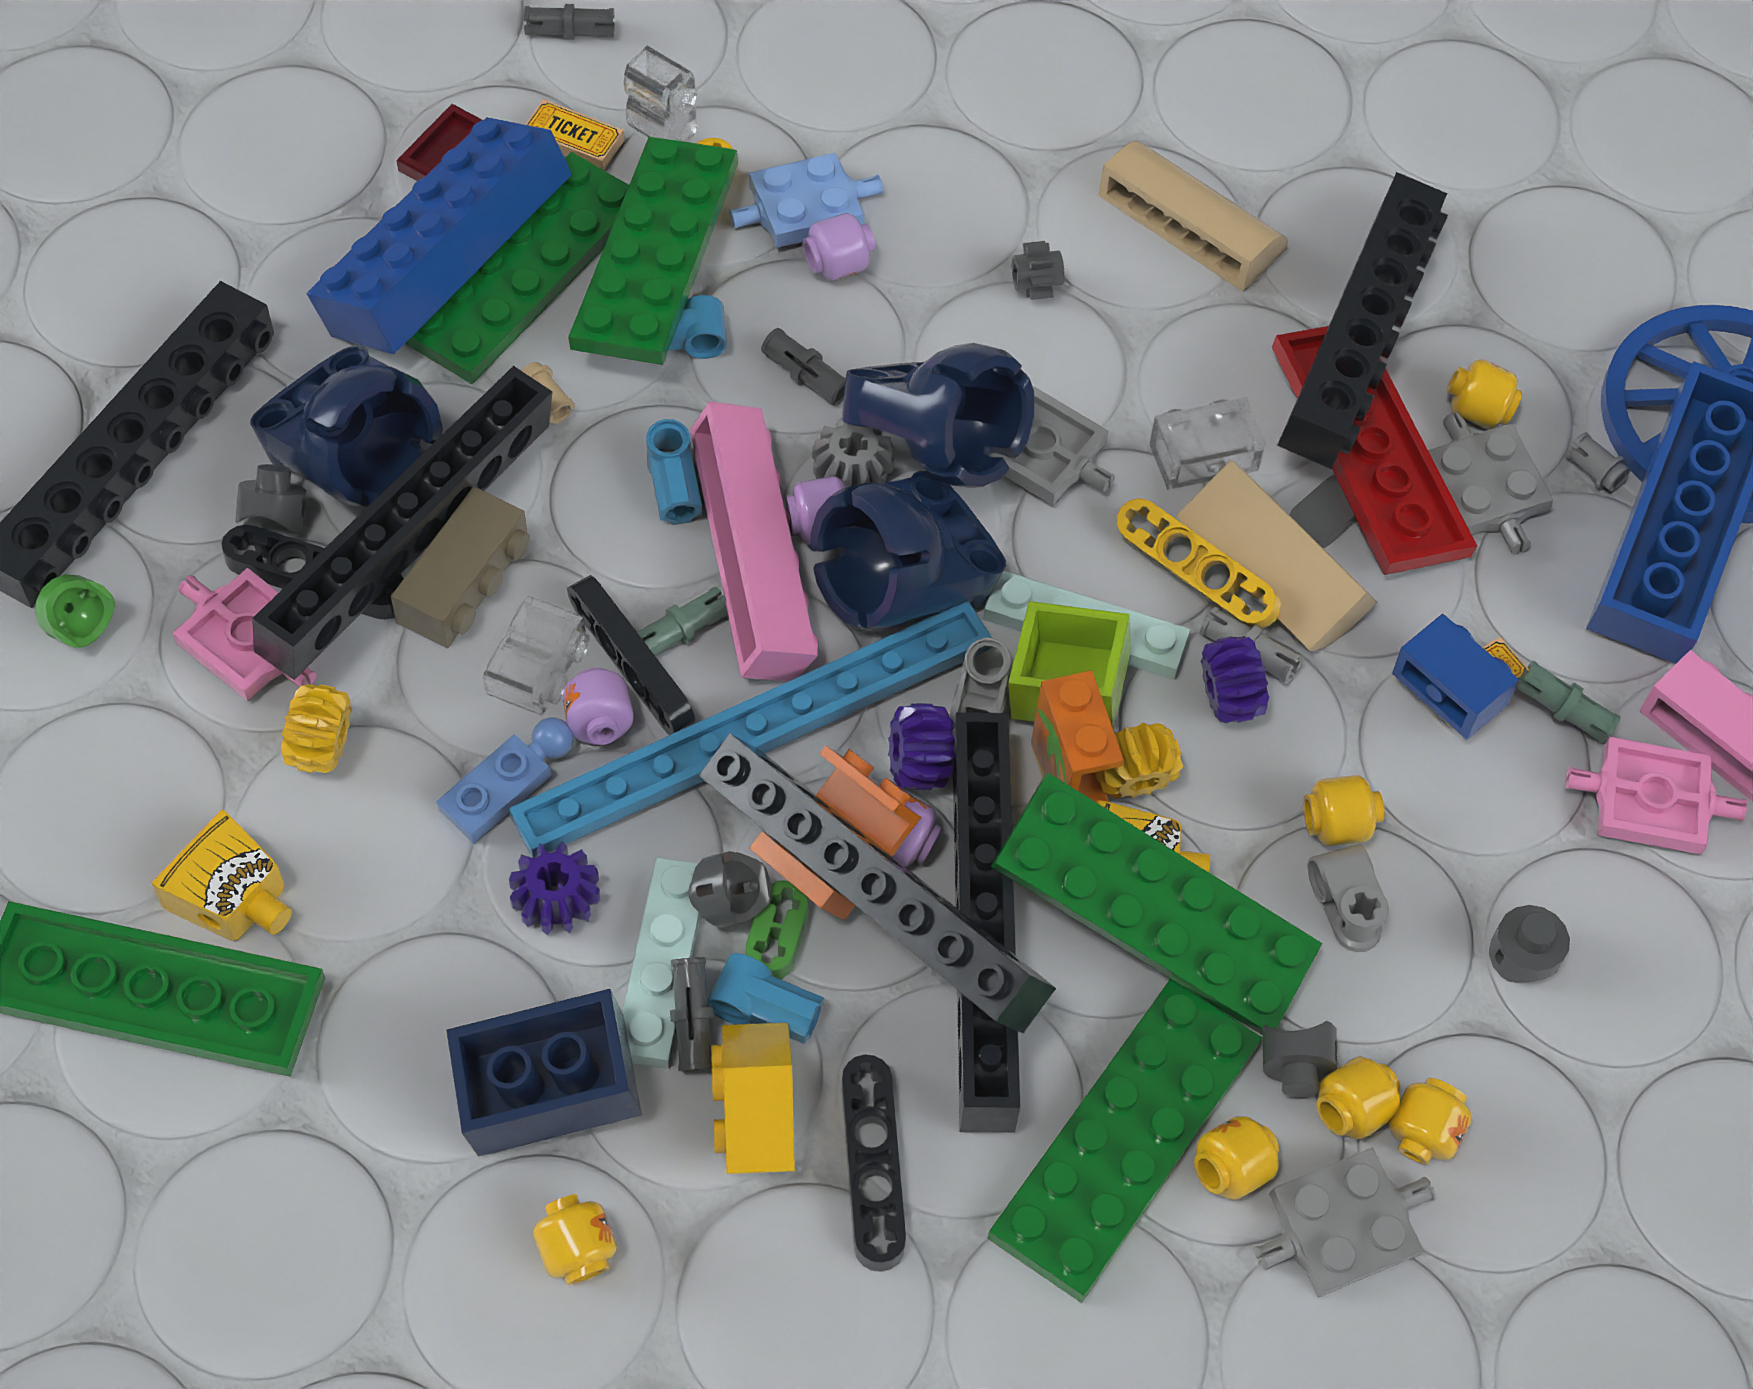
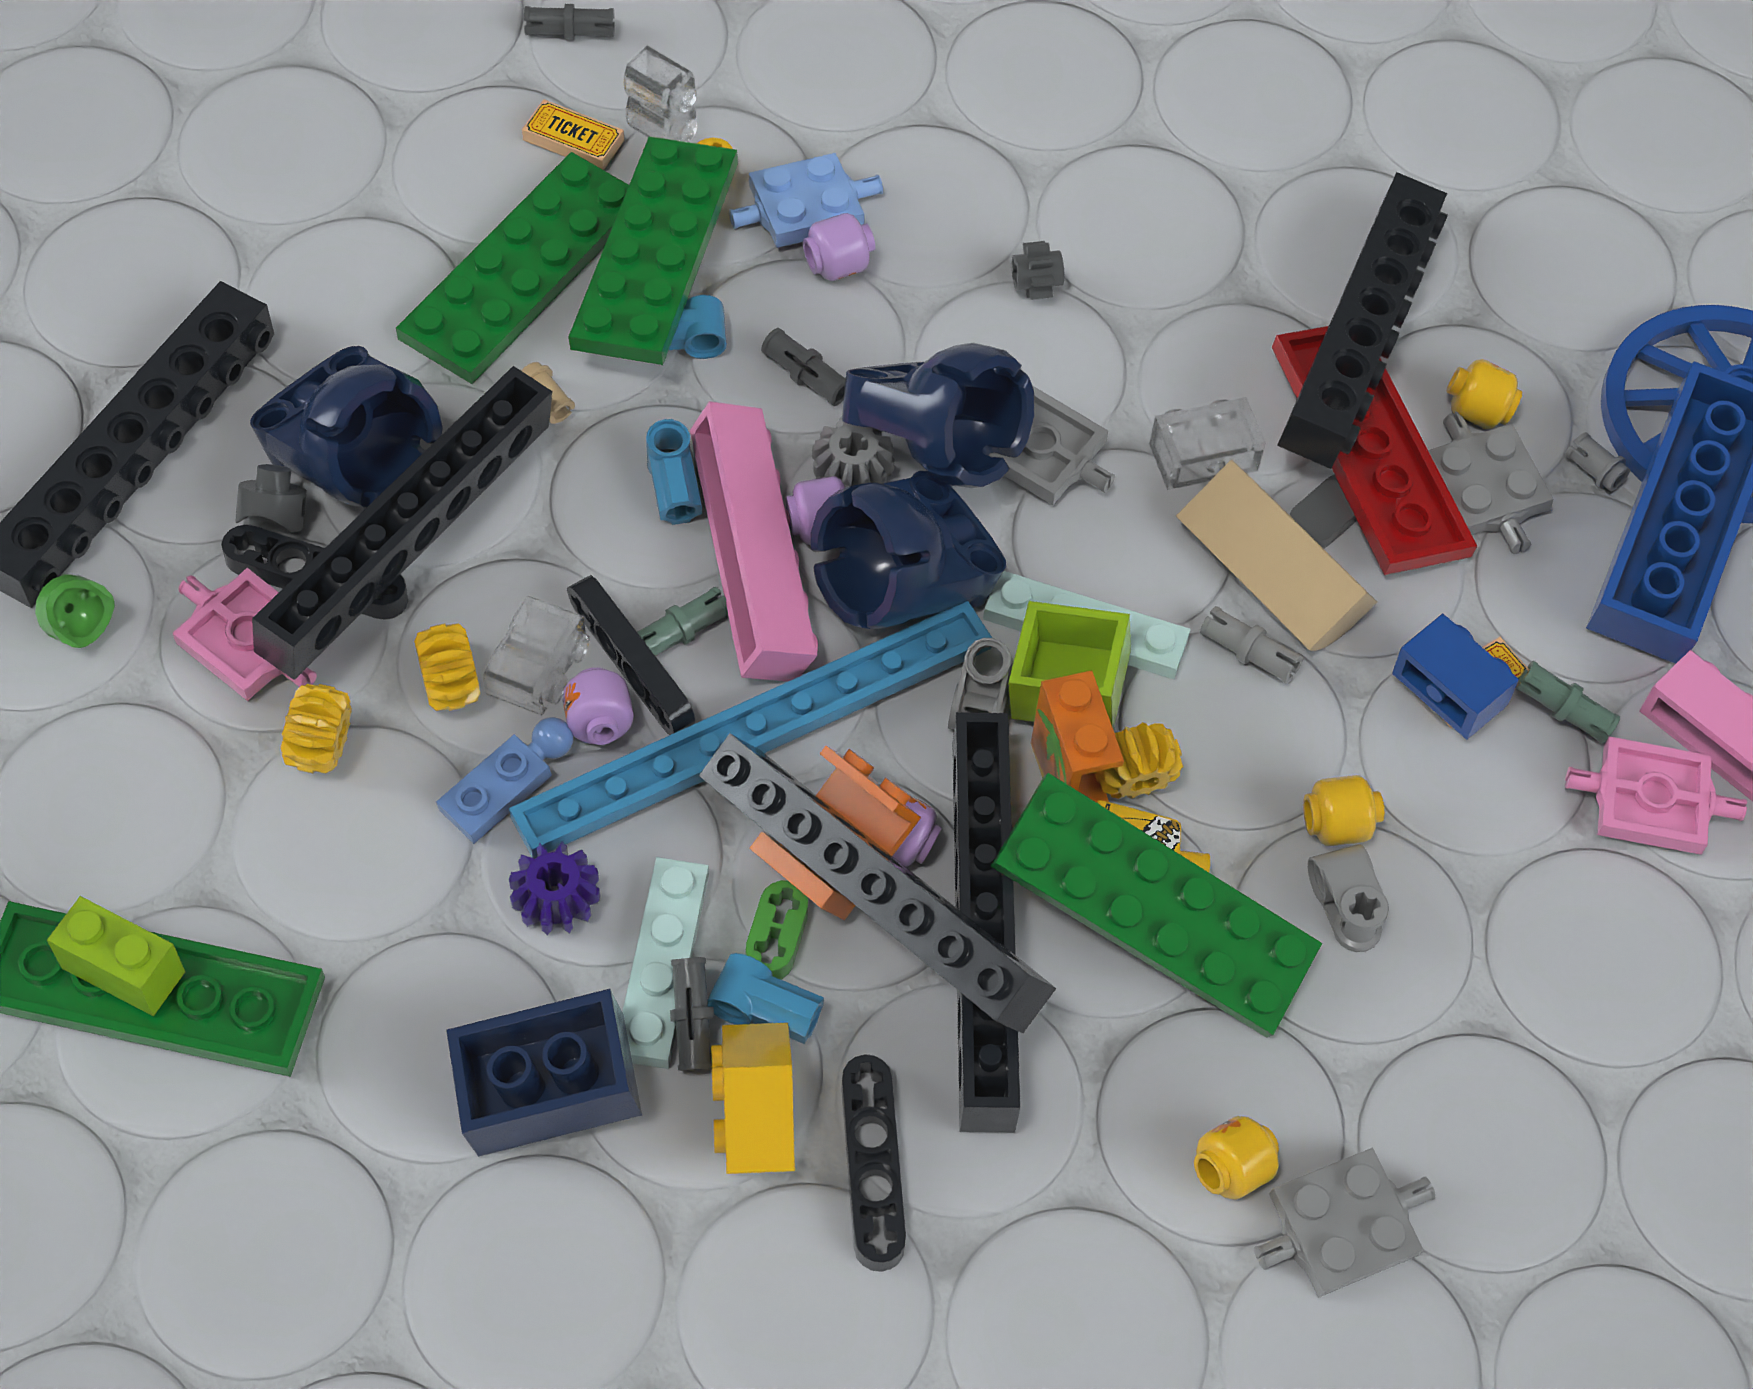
yellow torso [151,809,292,941] -> none
blue brick [306,117,572,354] -> none
dark tan brick [391,486,530,649] -> none
dark red tile [396,104,482,181] -> none
yellow head [533,1194,617,1285] -> none
dark grey piece [689,851,771,927] -> none
dark purple gear [888,703,956,791] -> none
green plate [987,978,1263,1303] -> none
tan brick [1098,141,1288,291] -> none
yellow beam [1116,498,1281,628] -> none
dark purple gear [1201,636,1269,723] -> none
dark grey piece [1263,1020,1337,1097] -> none
yellow head [1316,1056,1400,1140] -> none
yellow head [1389,1077,1472,1165] -> none
dark grey piece [1489,905,1570,983] -> none
none -> lime brick [47,896,185,1016]
none -> yellow gear [414,623,480,711]

